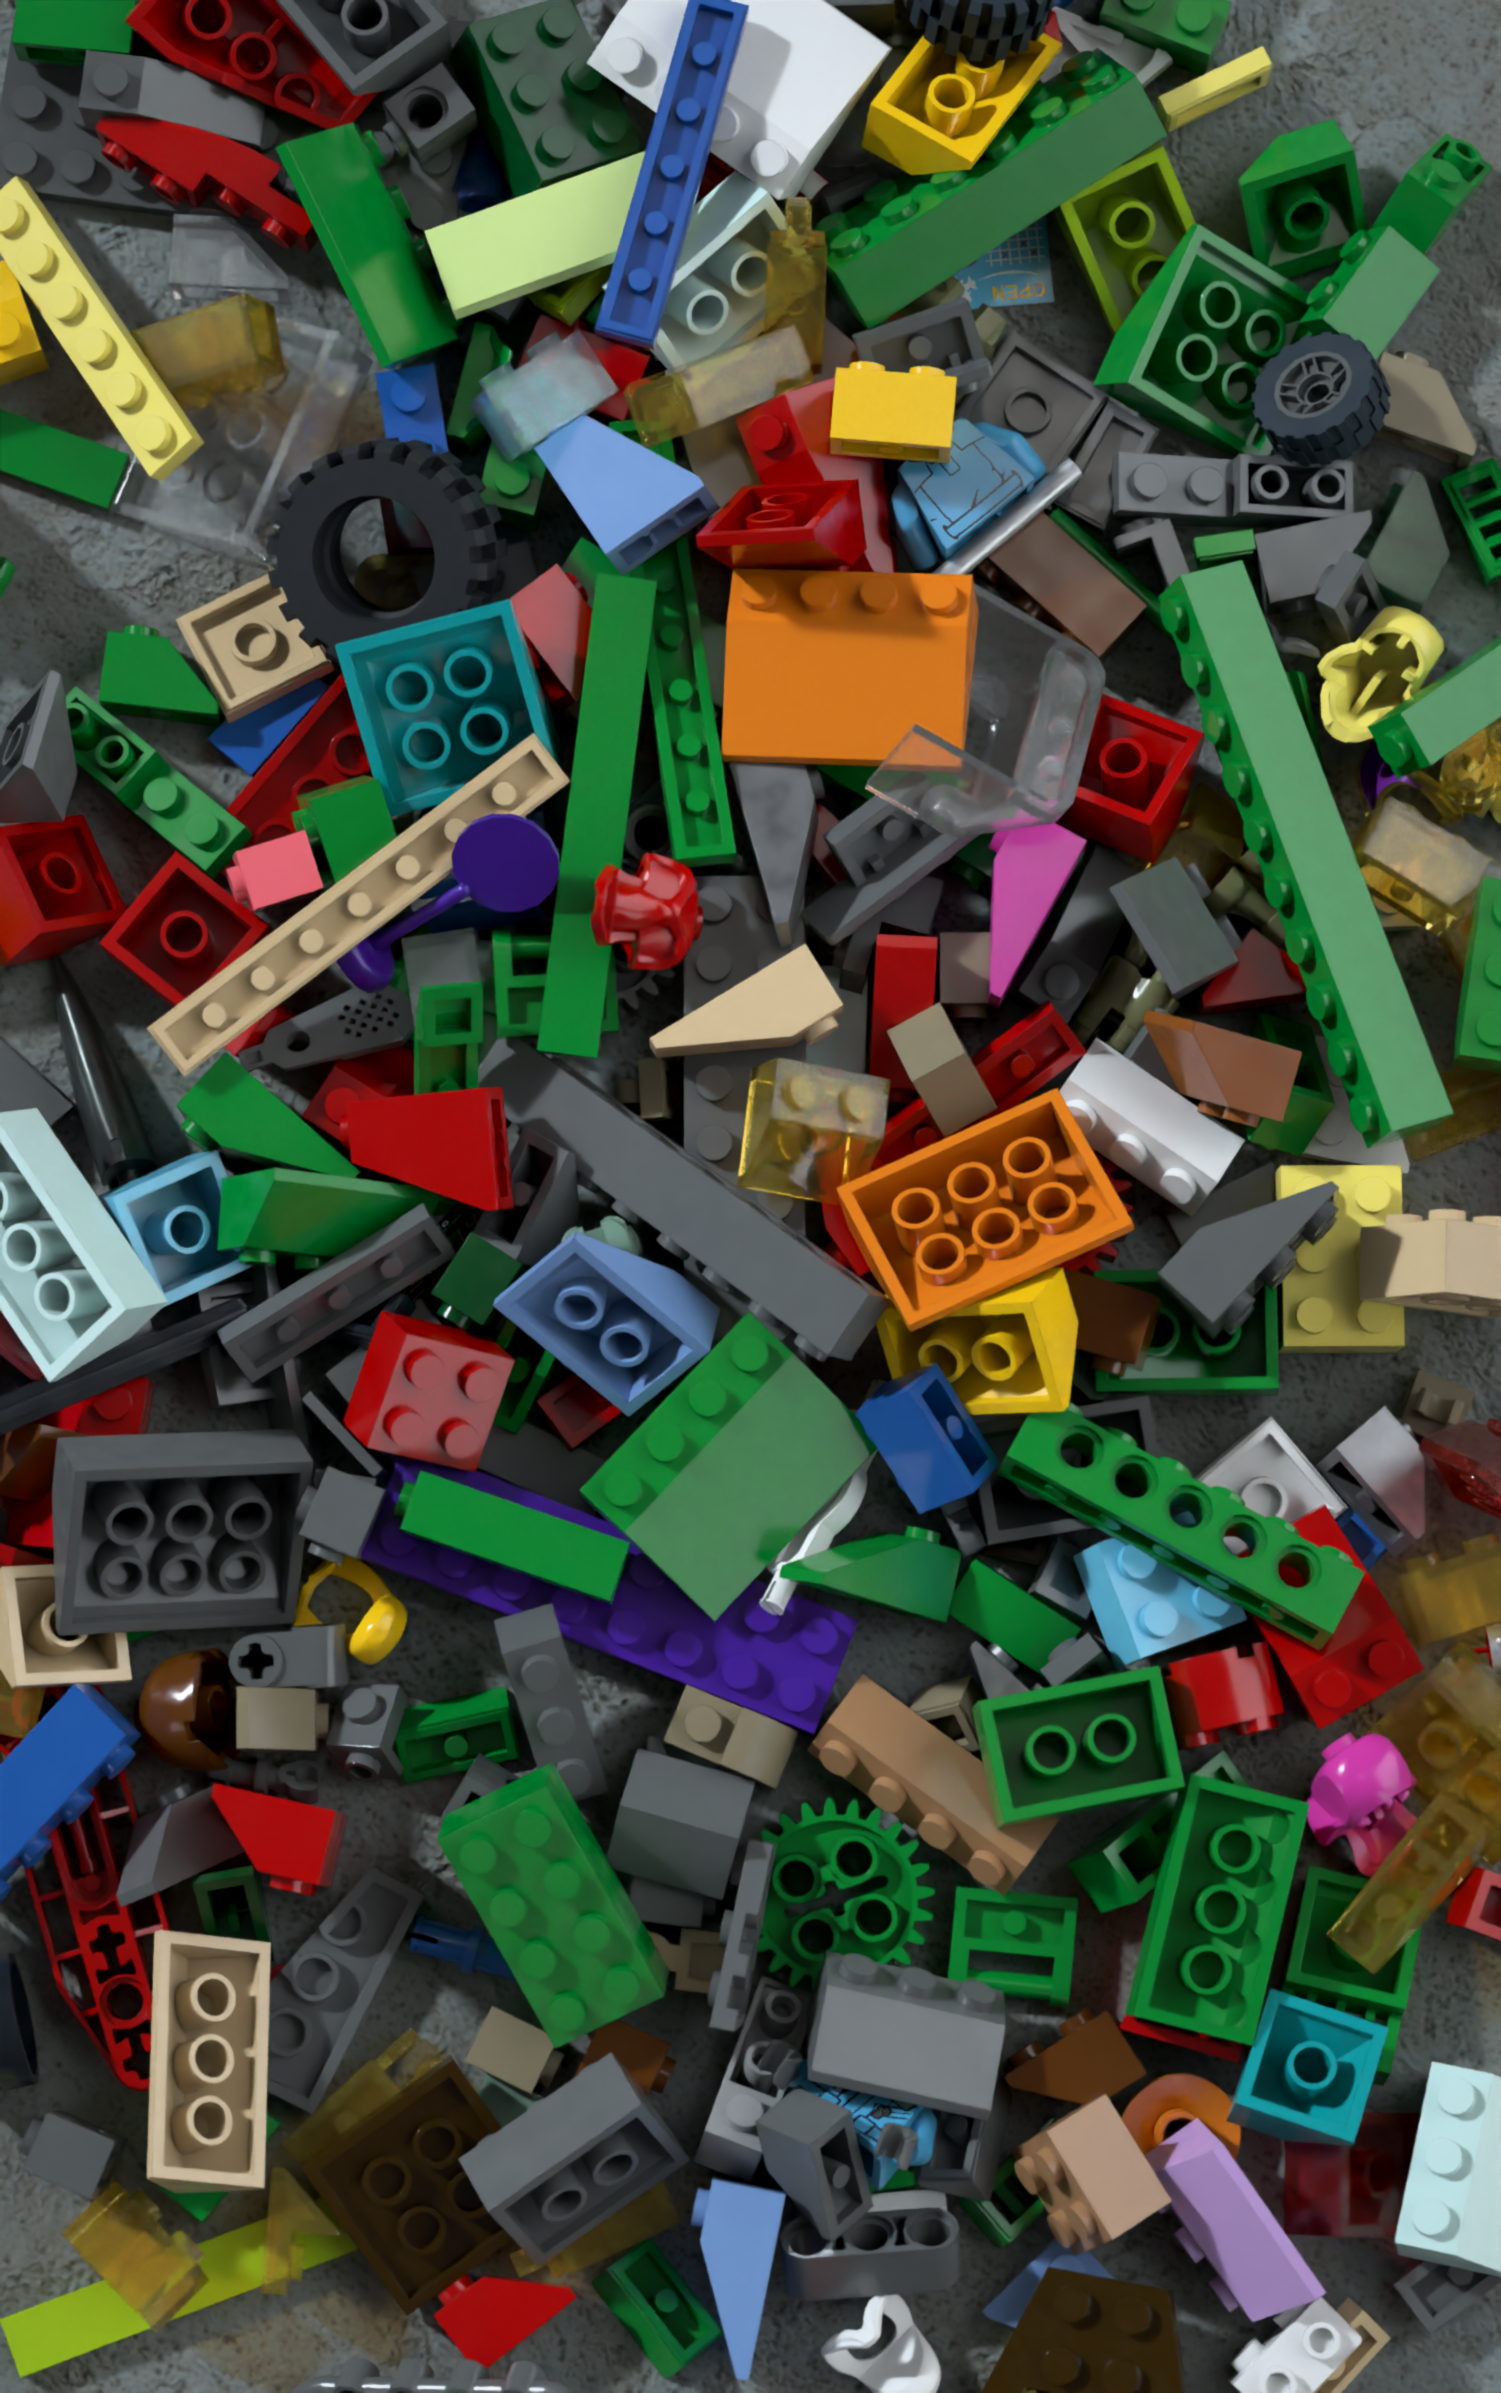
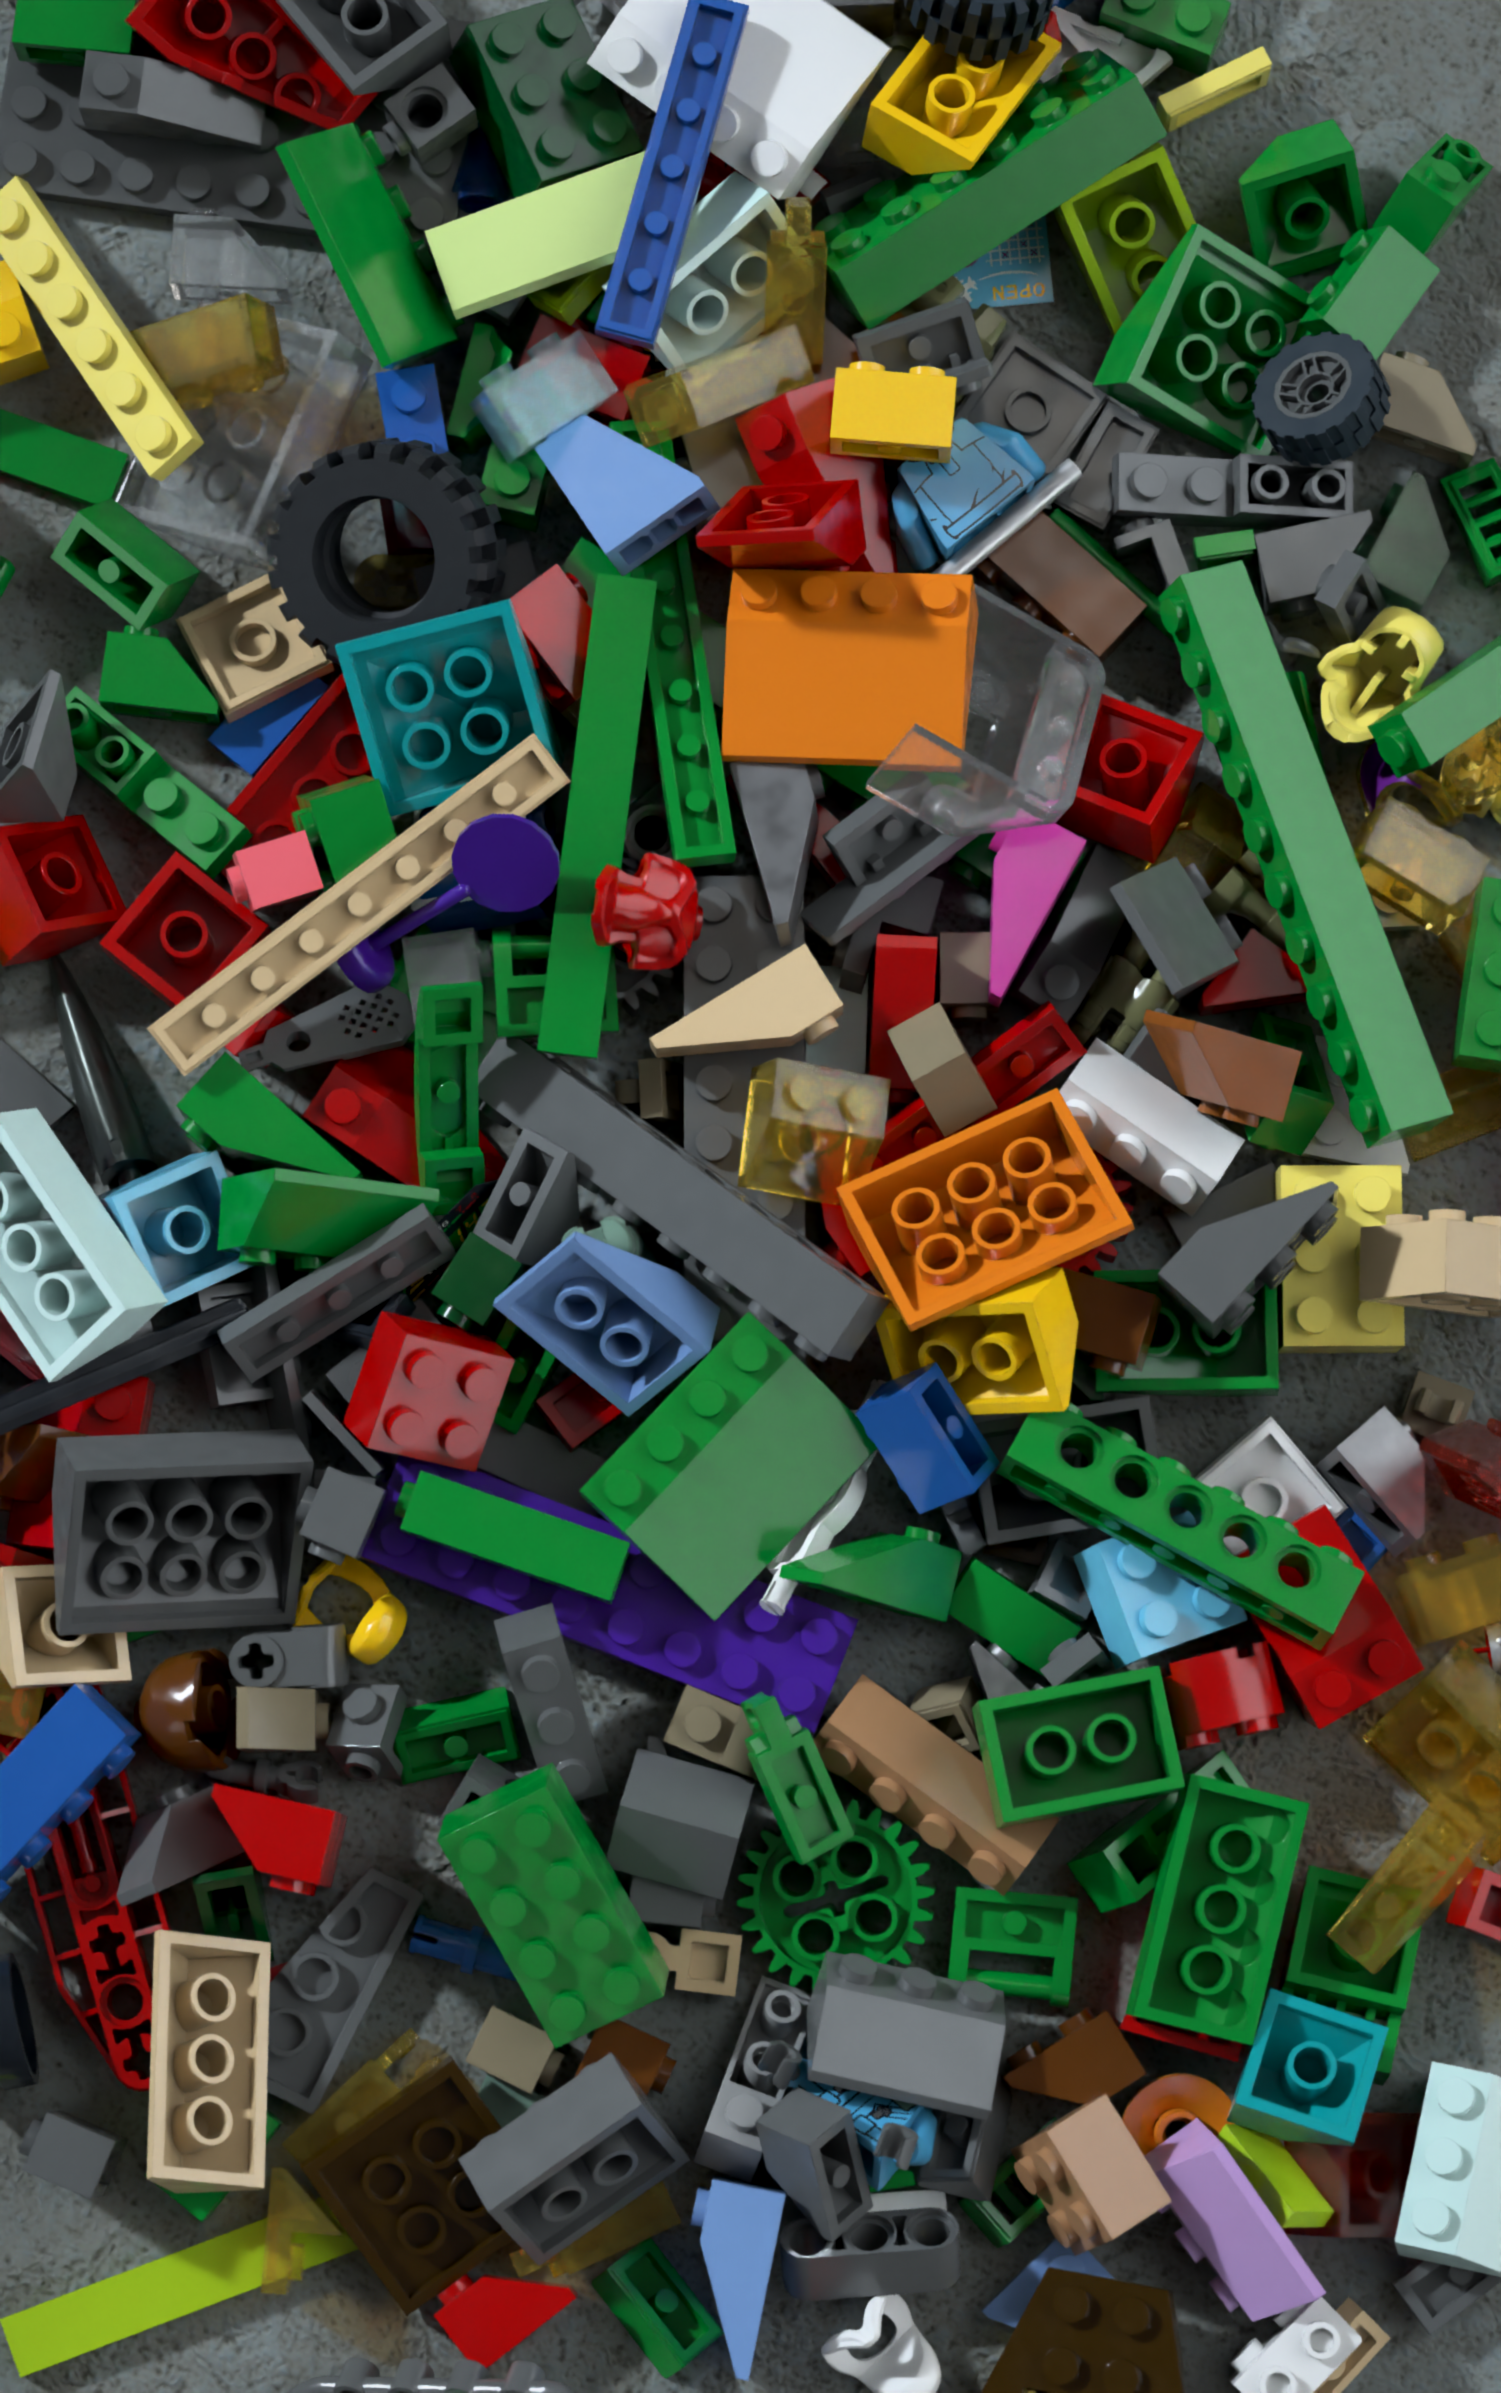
clear yellow brick [61,2181,210,2333] -> none
red slope [95,117,319,254] -> none
red slope [340,1087,514,1211] -> none
dark grey wing [707,1838,777,2032] -> none
dark pink head [1306,1732,1424,1879] -> none
none -> green brick [50,498,201,631]
none -> green hinge [740,1692,854,1865]
none -> lime tile [1217,2124,1335,2228]

